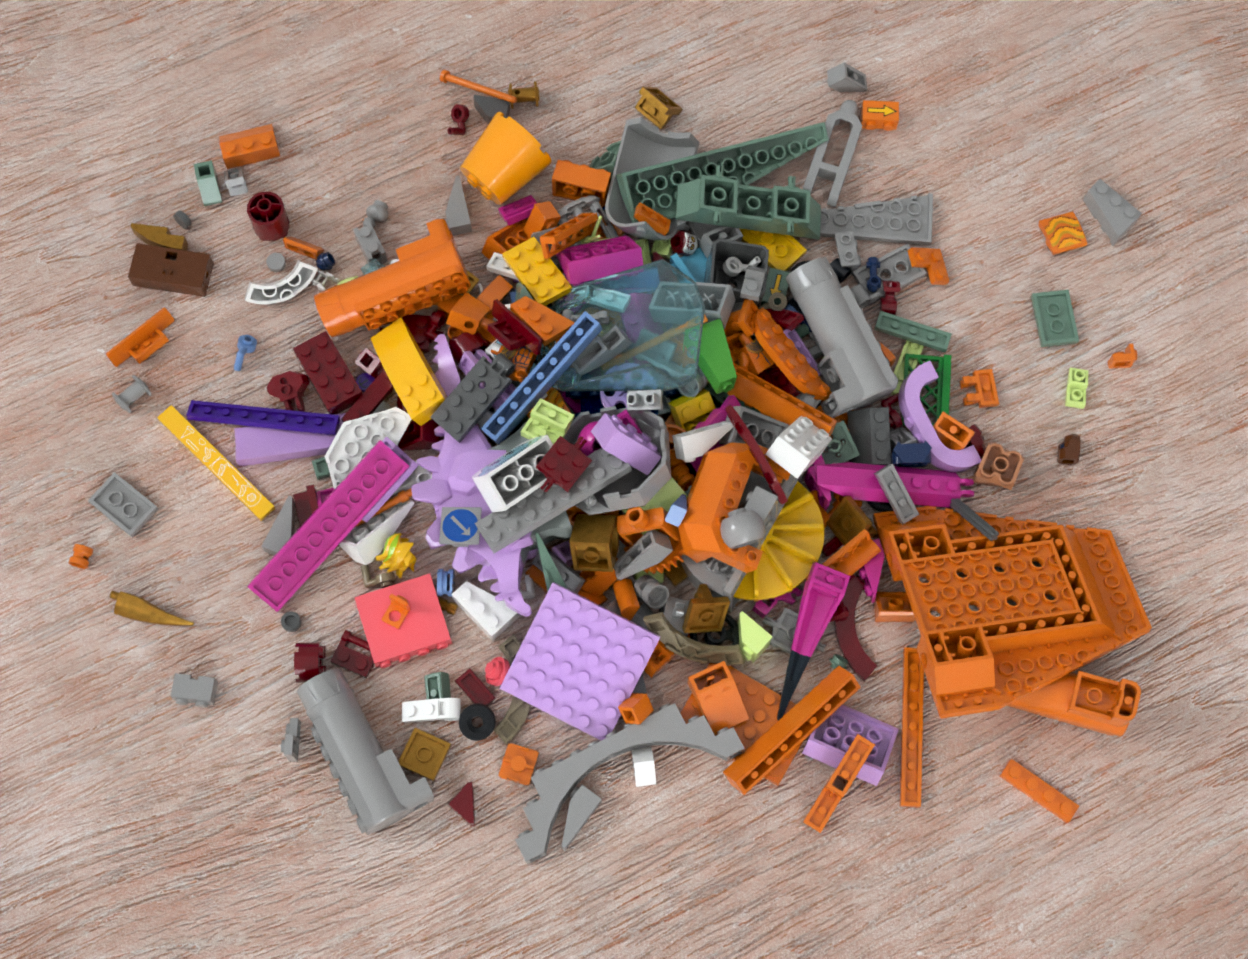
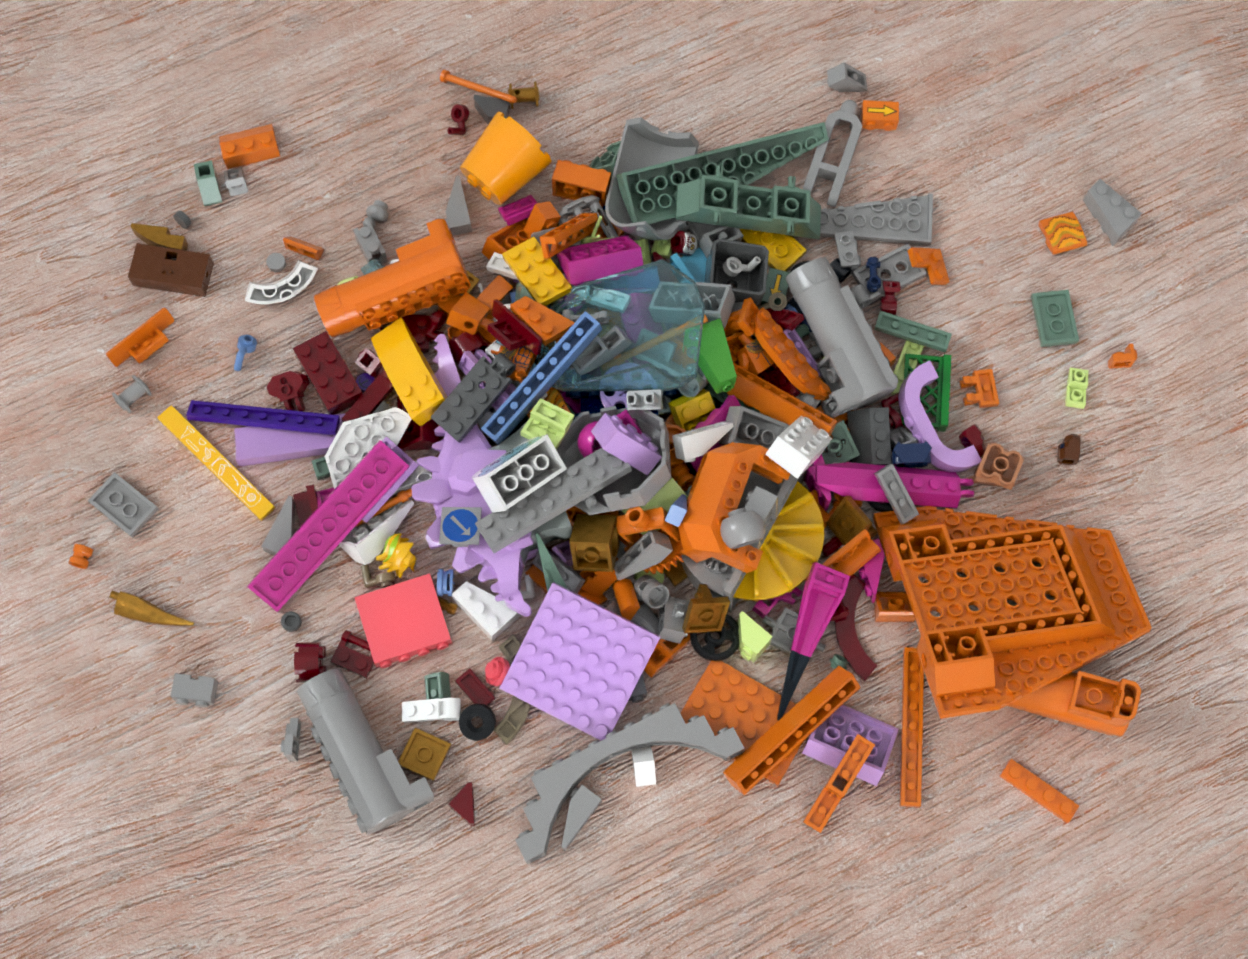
dark red cylinder [247,192,290,241] -> none
white piece [311,270,339,291] -> none
dark blue plate [316,252,335,271] -> none
orange bracket [381,594,410,629] -> none
orange piece [498,743,539,786] -> none
dark red plate [536,436,592,492] -> none
orange brick [618,693,654,724] -> none
orange plate [634,202,671,236] -> none
pearl gold bracket [635,87,683,129] -> none
dark tan tile [643,612,745,665] -> none
orange slope [687,661,749,735] -> none
dark red tile [725,405,788,505] -> none
light grey slope [740,266,767,302] -> none
orange slope [933,412,975,450] -> none
dark grey axle [950,498,999,541] -> none

